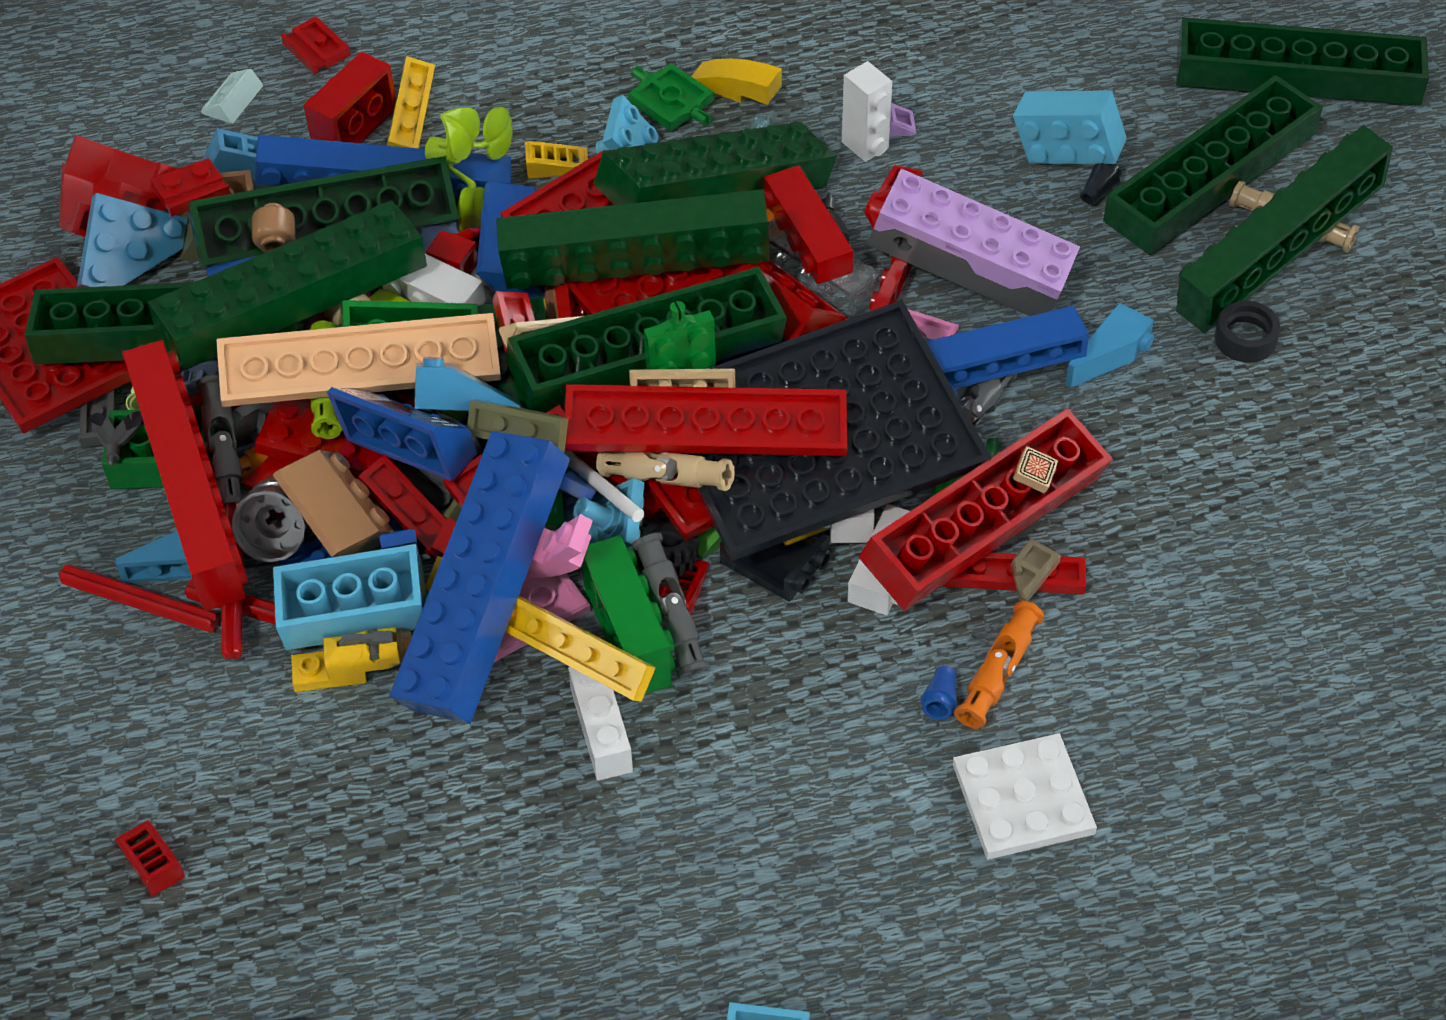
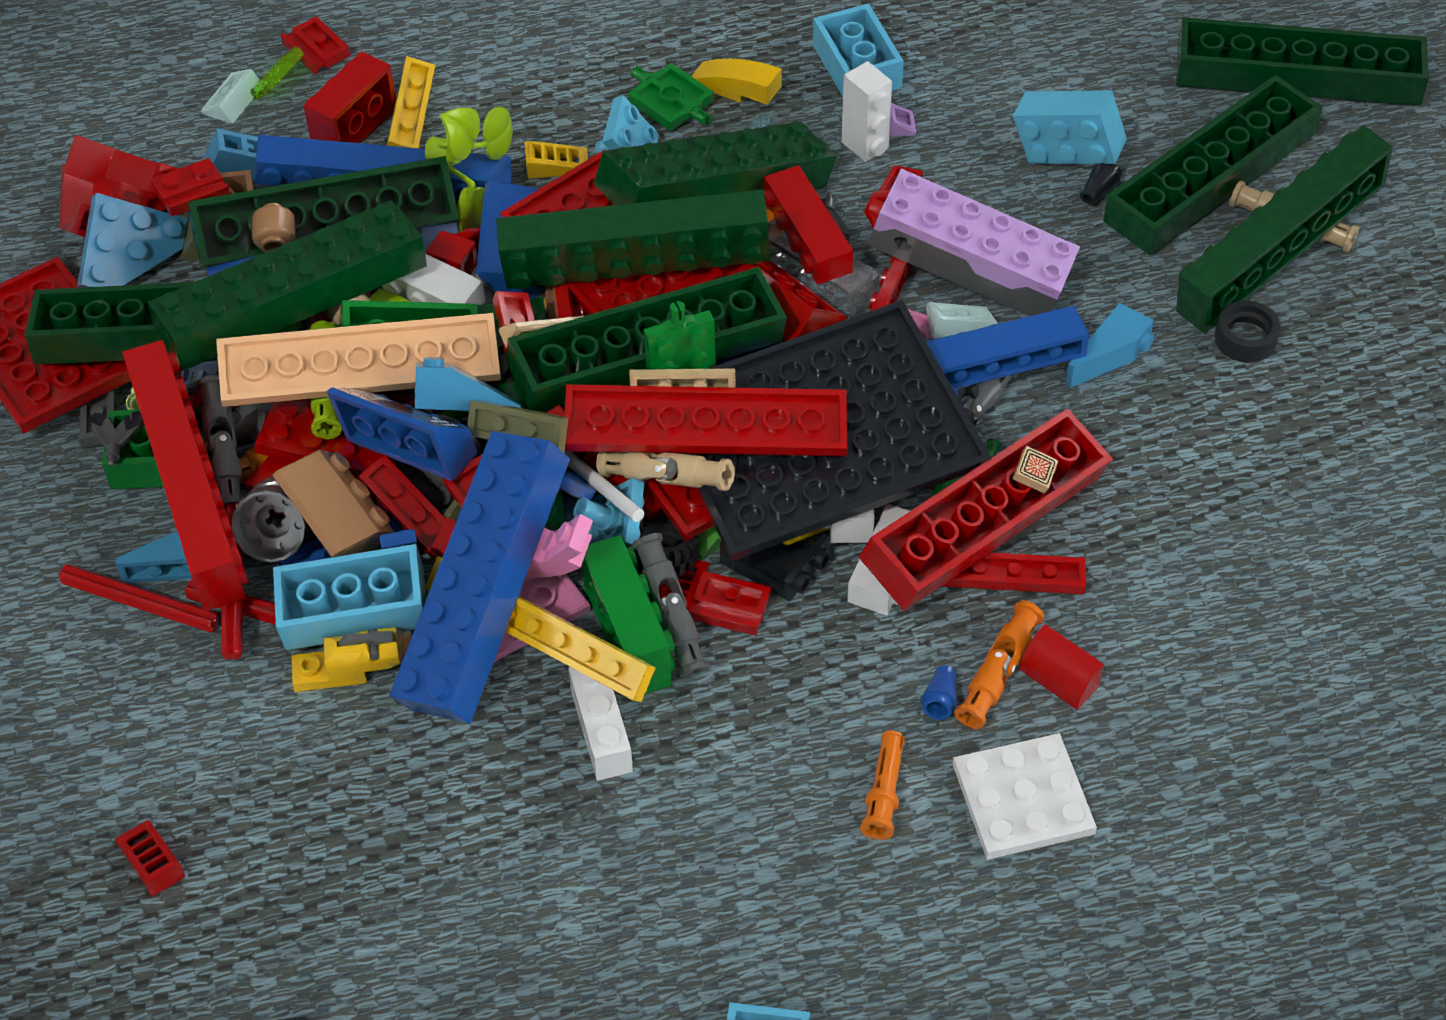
dark tan tile [1011,538,1061,601] -> none
none -> clear neon green tile [250,46,304,100]
none -> red plate [688,571,771,636]
none -> medium azure brick [813,3,904,97]
none -> orange pin [860,730,905,840]
none -> light aqua slope [926,302,998,339]
none -> red brick [1019,624,1104,710]

